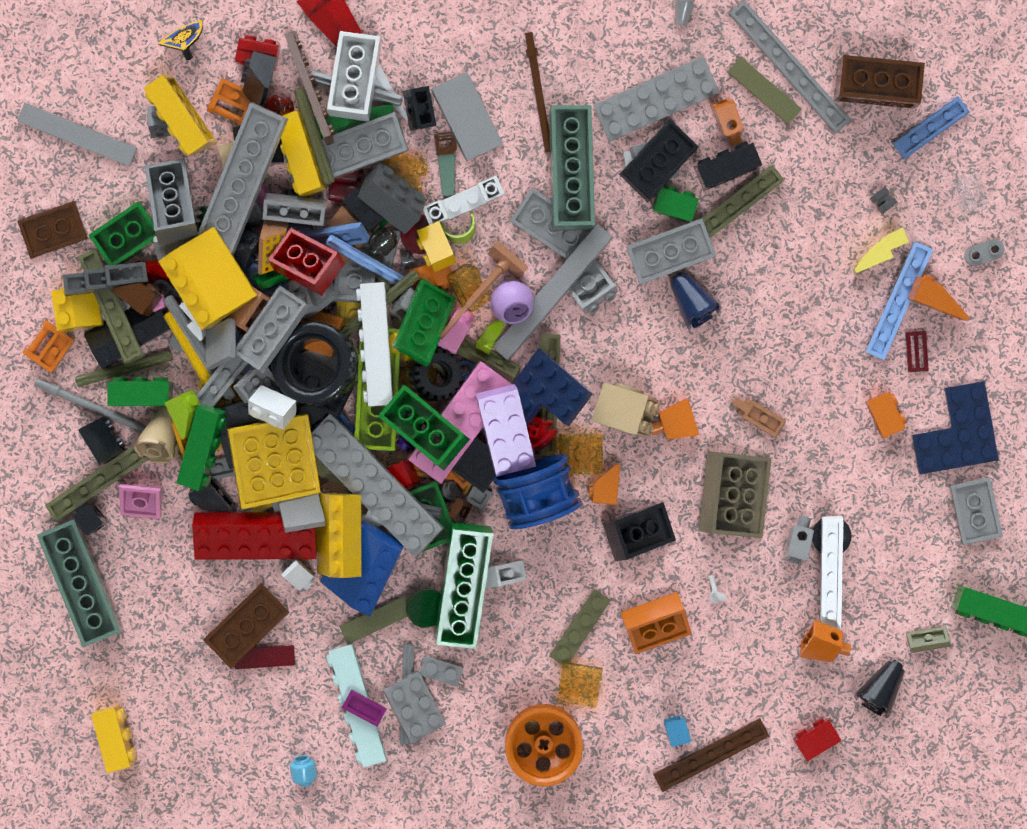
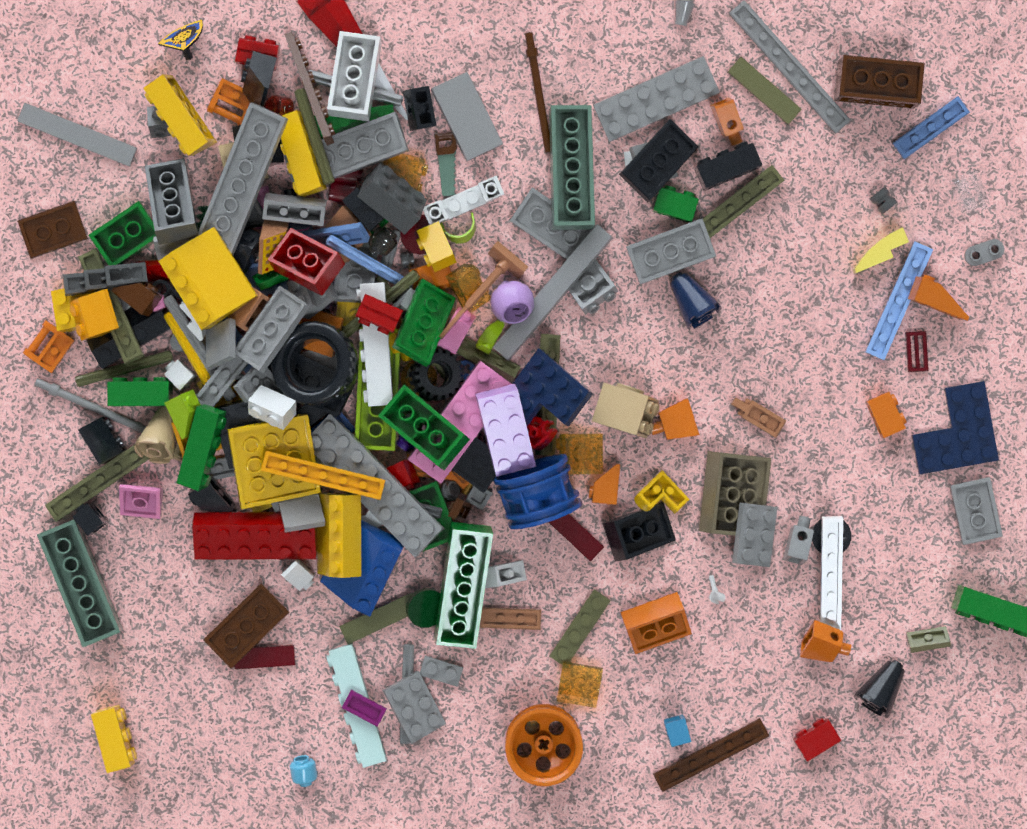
none -> light orange slope [69,289,119,341]
none -> white slope [164,360,197,391]
none -> light orange plate [261,451,386,500]
none -> red brick [356,294,403,335]
none -> nougat tile [480,607,541,630]
none -> dark red tile [549,514,604,562]
none -> yellow brick [634,470,690,514]
none -> light grey plate [732,503,778,567]

